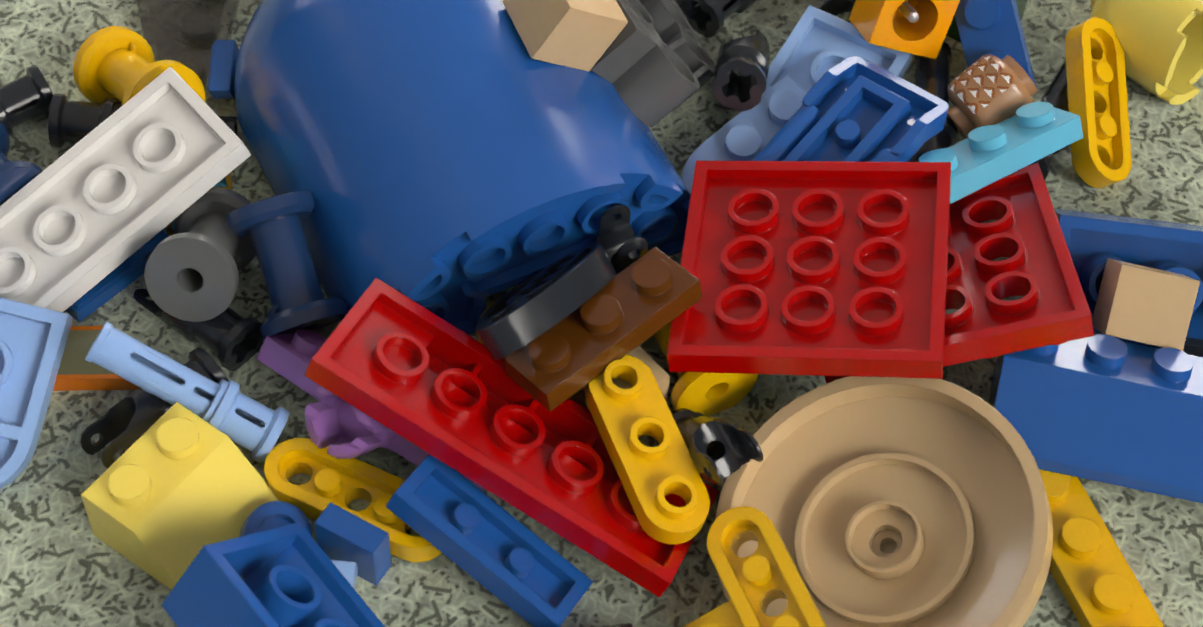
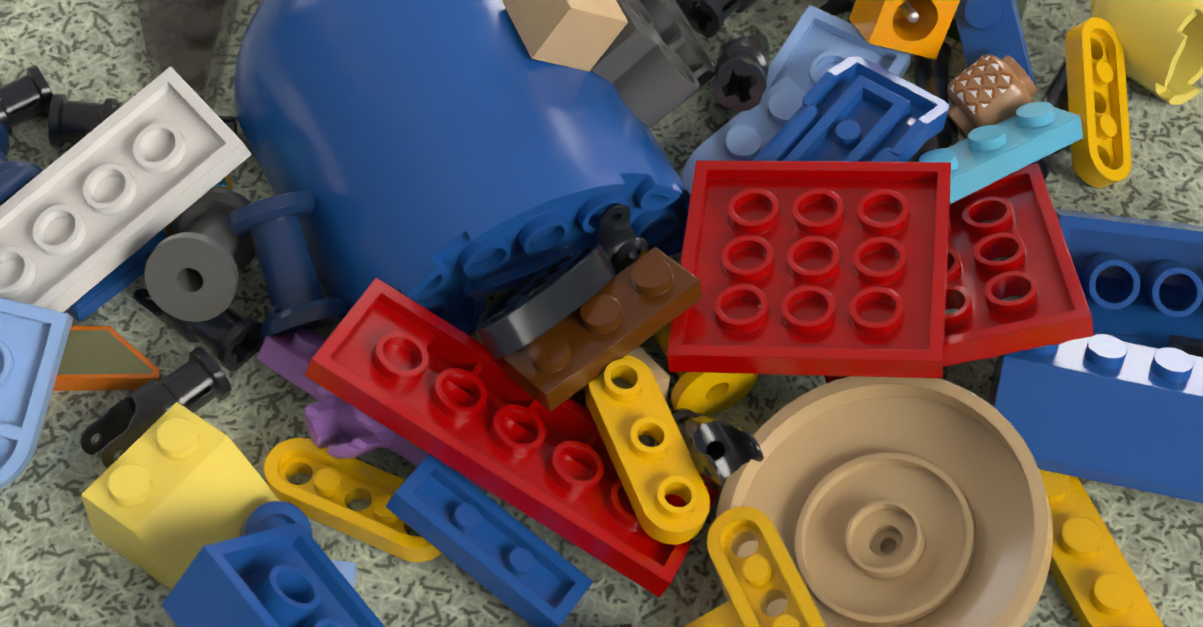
yellow piece [73,26,206,106] -> none
light blue pin [85,321,290,463] -> none
blue tile [207,40,239,99] -> none
blue tile [315,502,392,586] -> none
tan piece [1092,258,1200,351] -> none

